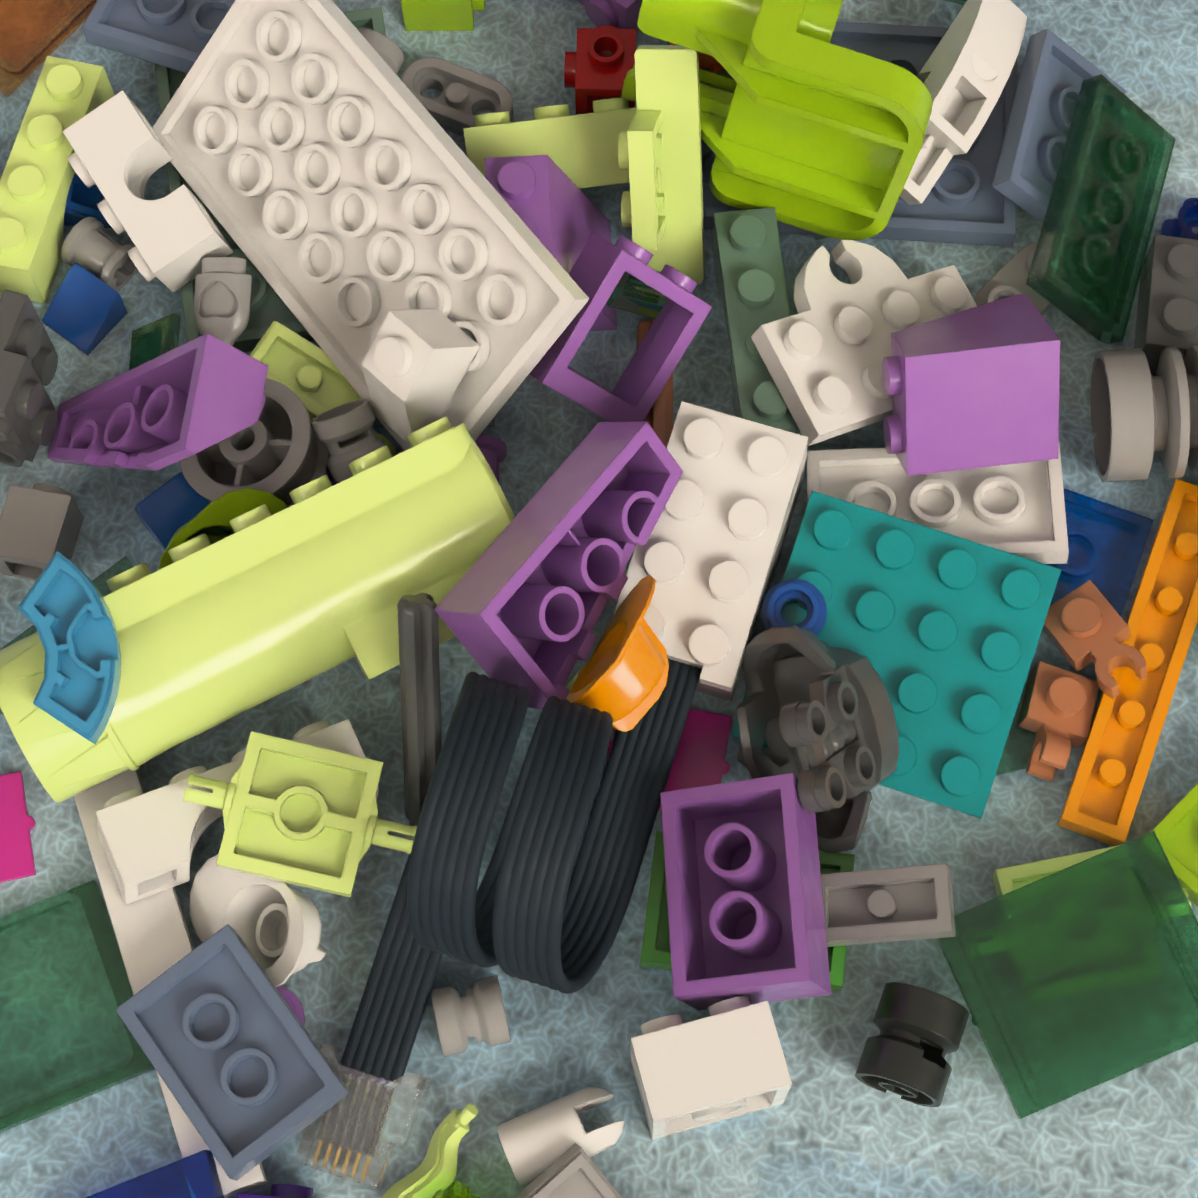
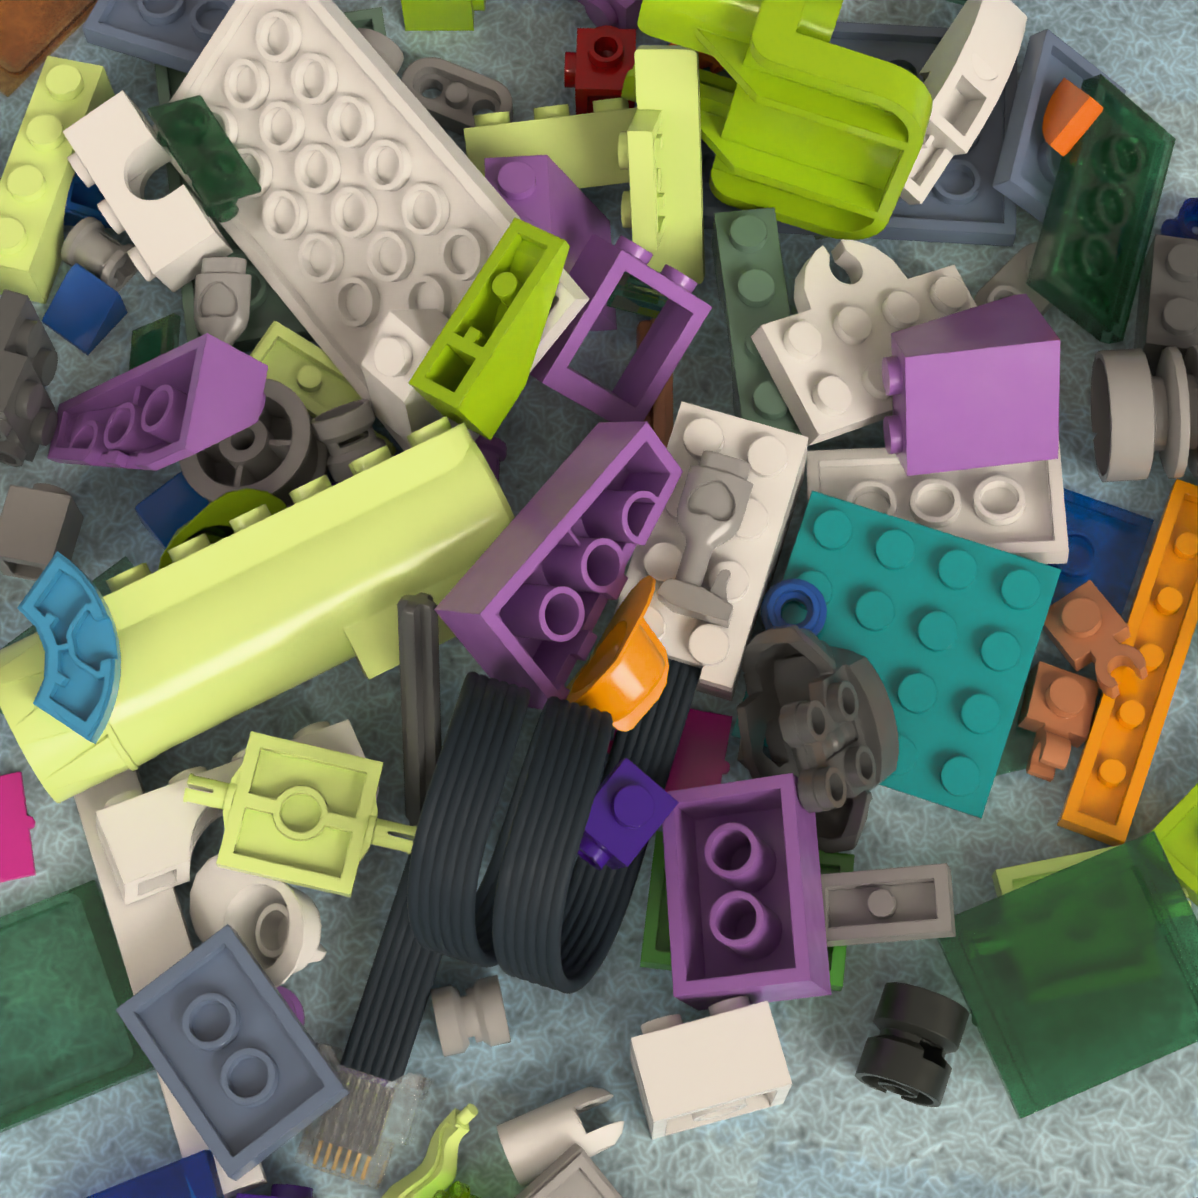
none -> clear green hinge [147,95,262,223]
none -> lime slope [408,217,570,440]
none -> dark purple bracket [577,758,679,870]
none -> light grey piece [657,451,753,628]
none -> orange tile [1042,78,1104,157]

